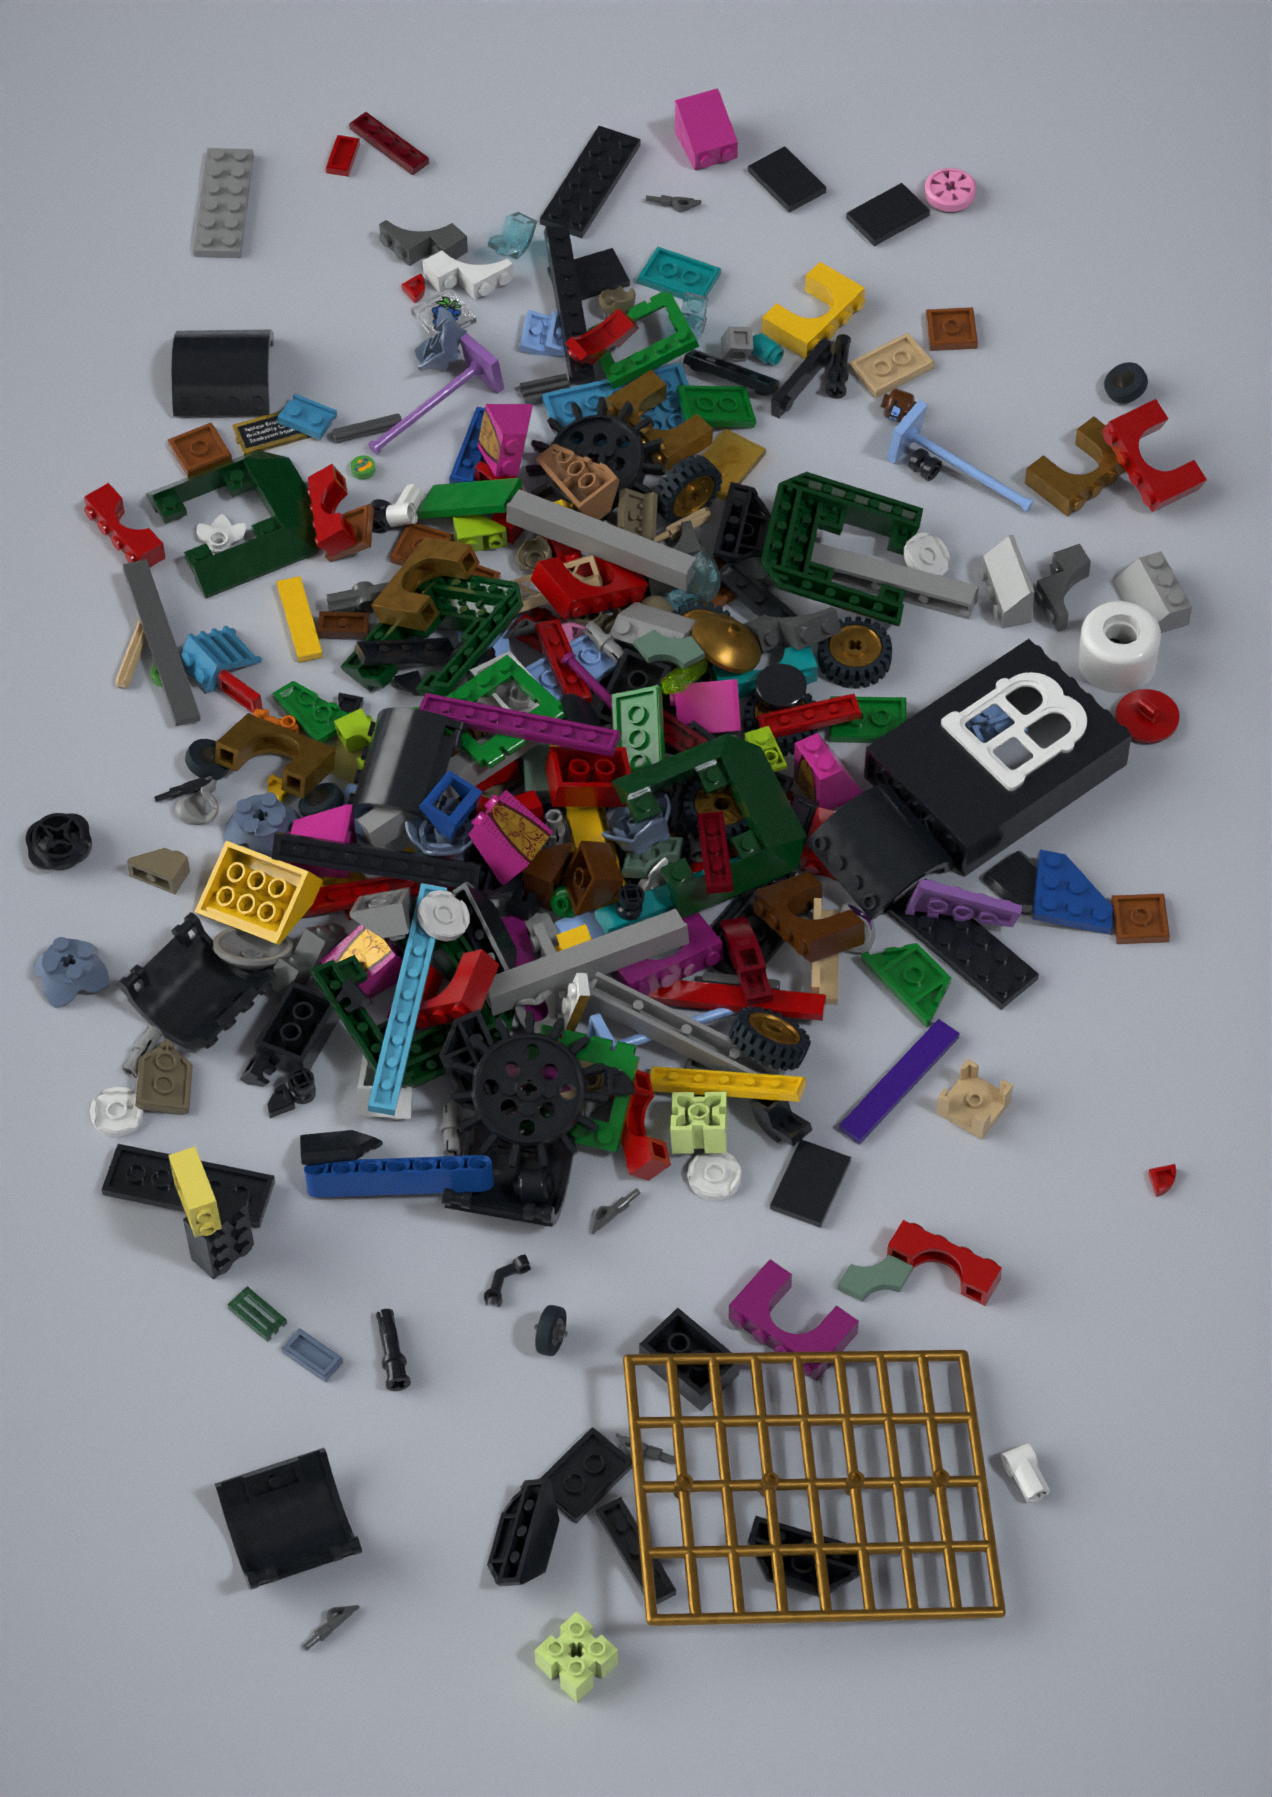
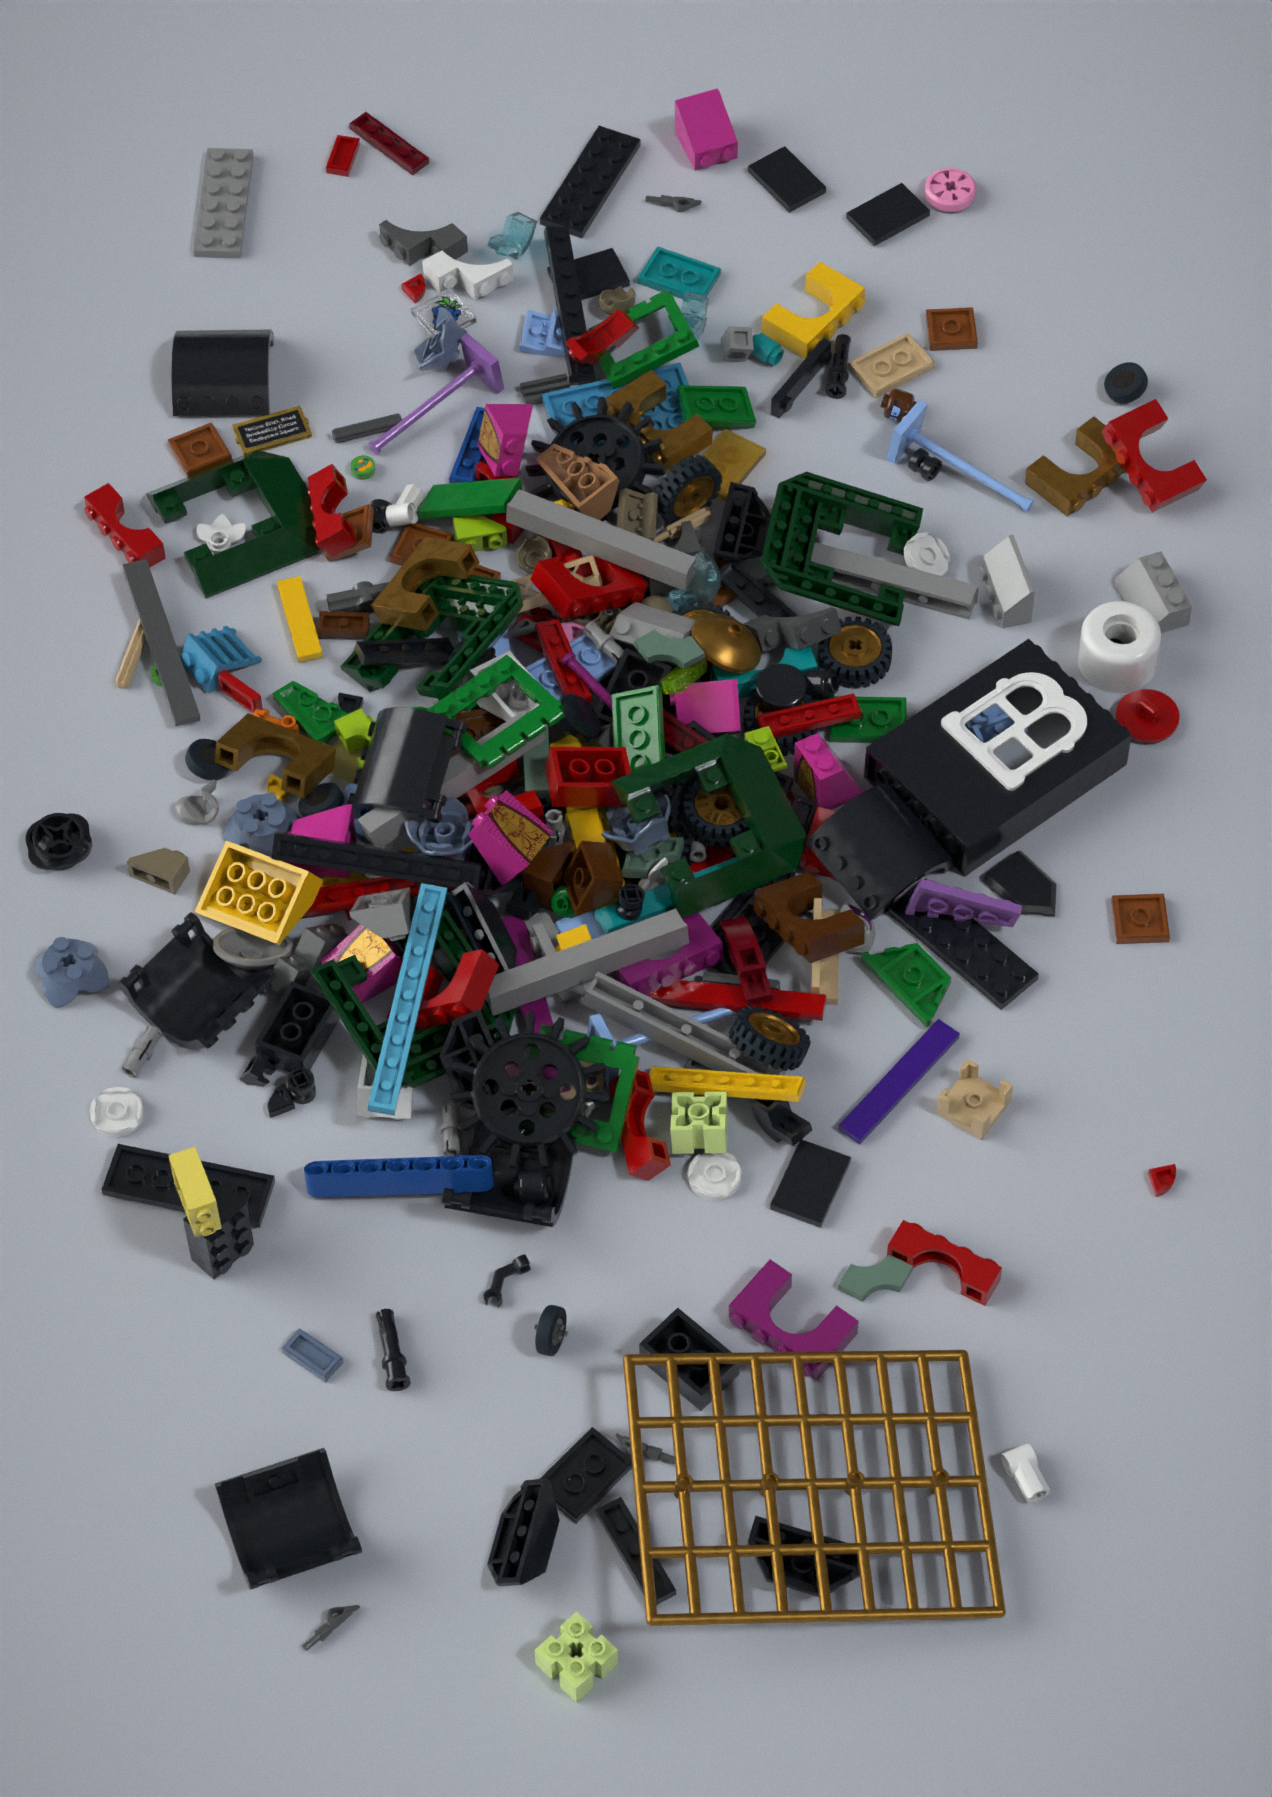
dark tan tile [135,1039,193,1115] -> none
black hand [154,776,213,802] -> none
clear green tile [227,1286,287,1342] -> none
dark azure plate [278,394,337,440] -> none
black tile [300,1130,383,1165] -> none
black tile [336,978,373,1014] -> none
black tile [394,670,422,696] -> none
white tile [417,890,470,941] -> none
magenta tile [419,693,621,757] -> none
blue tile [419,771,483,839] -> none
light grey piece [515,990,557,1033] -> none
white plate [556,973,590,1039] -> none
dark grey hand [592,1188,641,1235] -> none
black tile [608,1068,636,1096] -> none
black plate [683,349,780,396] -> none
dark red tile [697,811,733,894] -> none
blue plate [1032,849,1113,934] -> none
dark grey arch [1034,543,1091,632] -> none
none -> black head [804,668,839,701]

